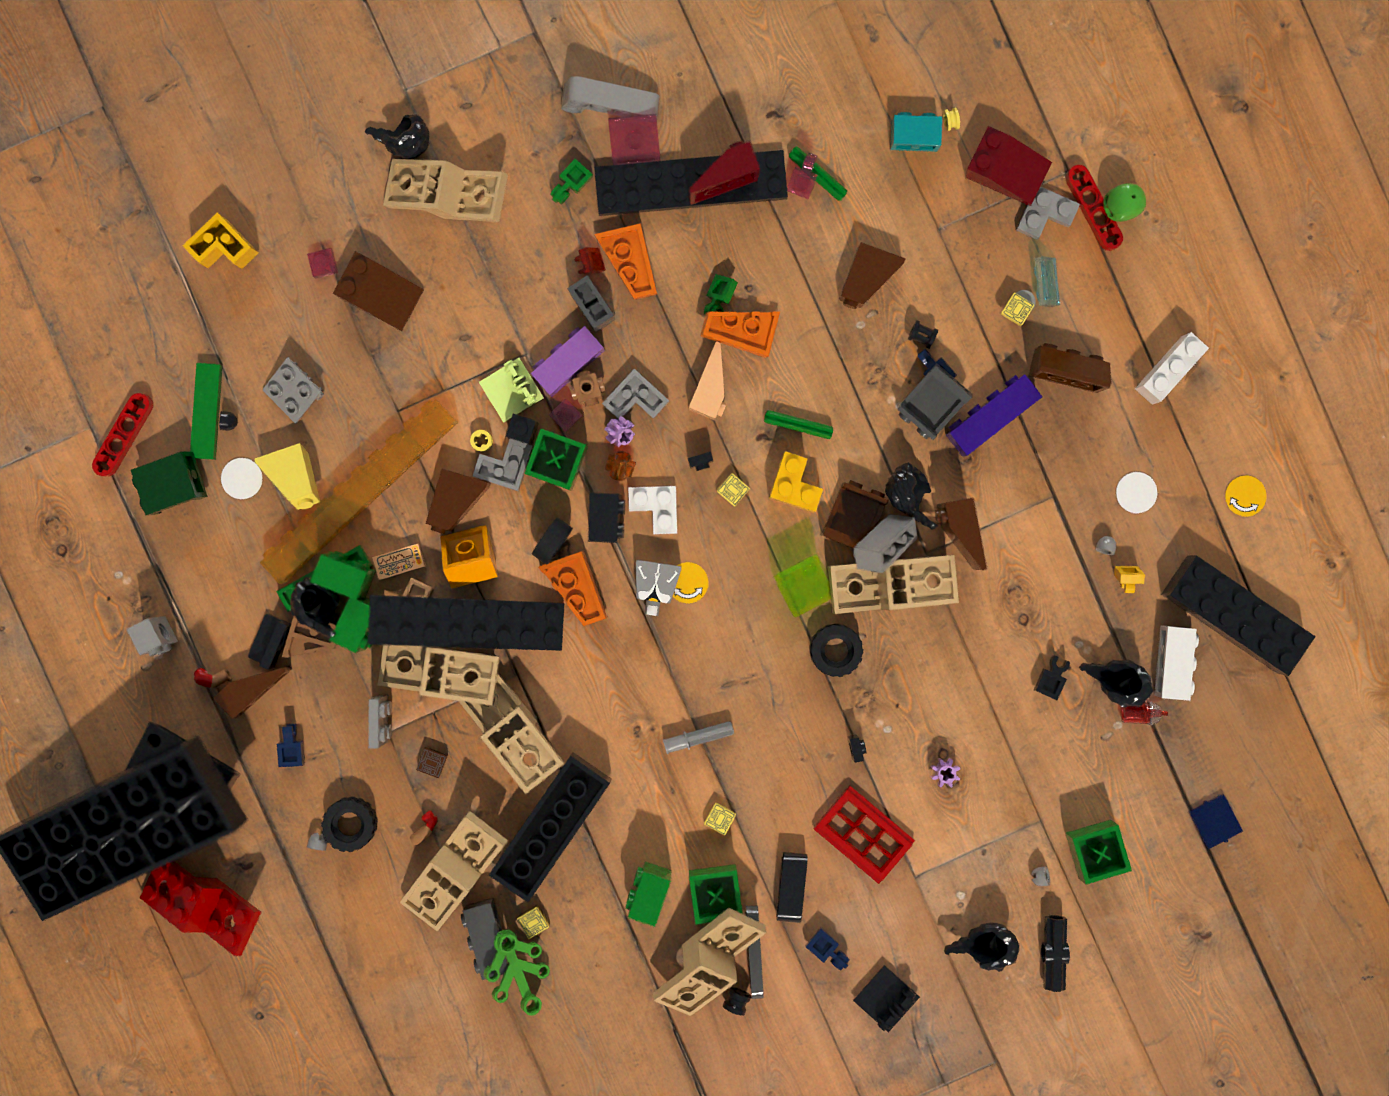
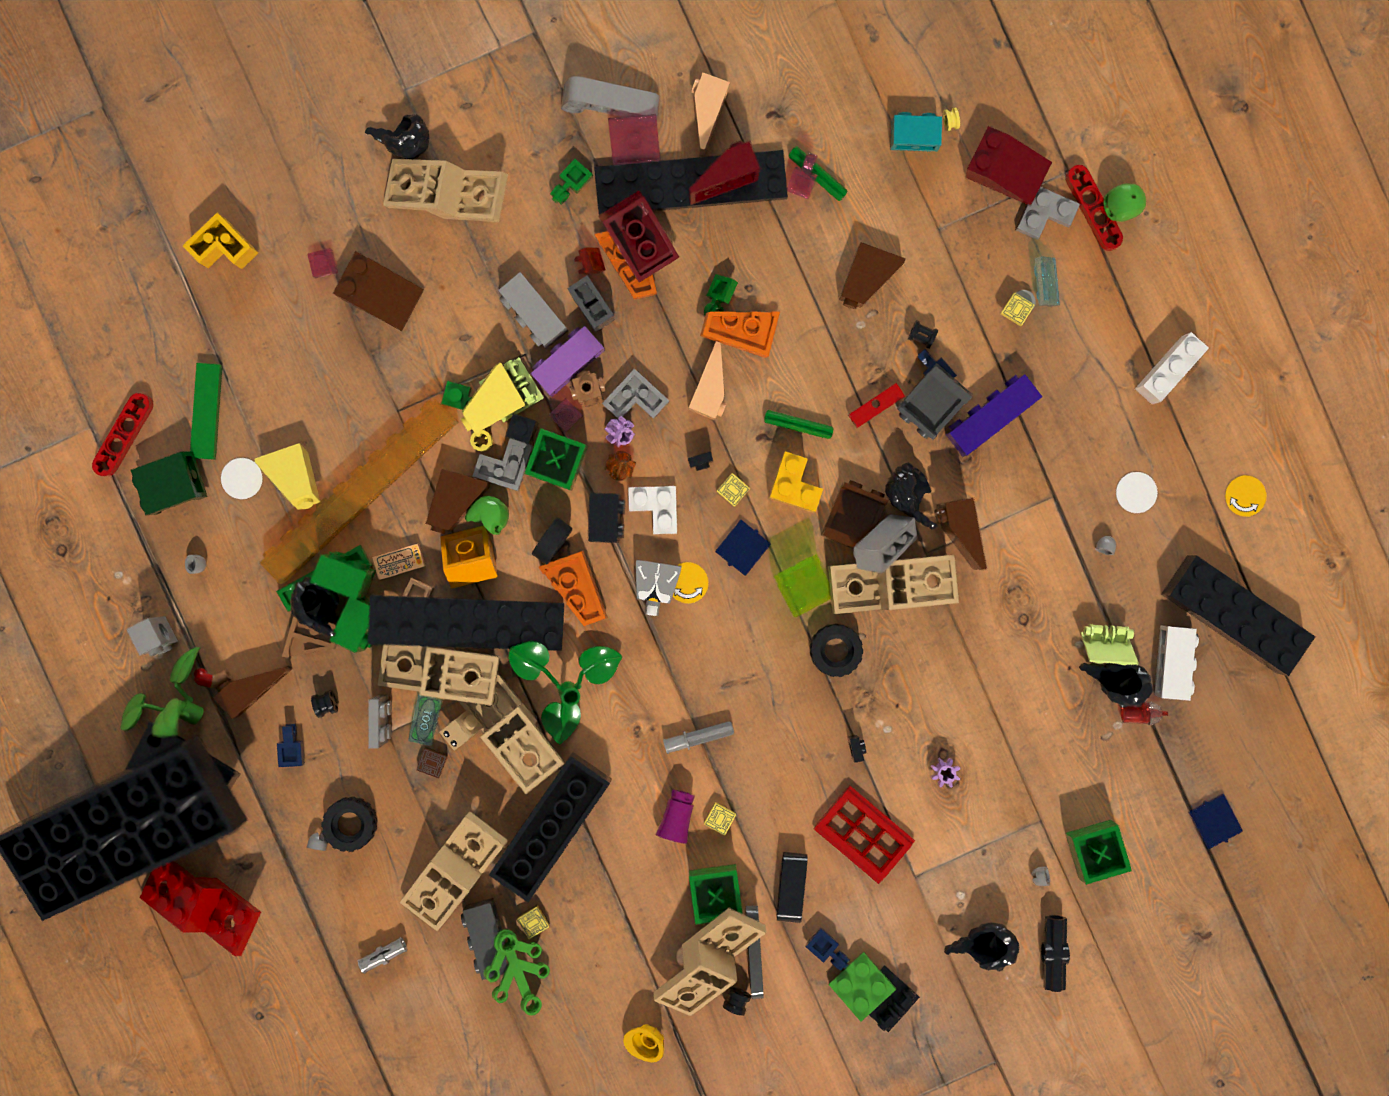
black hinge [219,411,238,431] -> none
black panel [248,614,291,670] -> none
light grey hinge [262,357,324,424] -> none
arm [410,810,438,845] -> none
green brick [625,862,672,927] -> none
reddish brown slope [1028,343,1111,393] -> none
black plate [1034,655,1070,700] -> none
yellow tile [1114,566,1145,593] -> none
none -> bright green plant [120,647,204,737]
none -> light grey hinge [185,555,207,574]
none -> black wheel [311,690,338,718]
none -> light grey pin [358,937,408,974]
none -> clear light blue tile [408,694,443,746]
none -> tan brick [439,709,483,751]
none -> green plate [441,381,475,410]
none -> light yellow slope [461,362,525,434]
none -> bright green helmet [465,496,509,535]
none -> light grey brick [498,272,568,349]
none -> green plant [509,641,623,745]
none -> dark red slope [598,191,680,283]
none -> yellow piece [623,1024,664,1063]
none -> magenta plant [655,789,695,844]
none -> light nougat slope [692,73,730,156]
none -> clear blue piece [715,520,771,576]
none -> bright green plate [828,952,896,1022]
none -> red piece [848,383,905,428]
none -> yellowish green hinge [1080,624,1138,665]

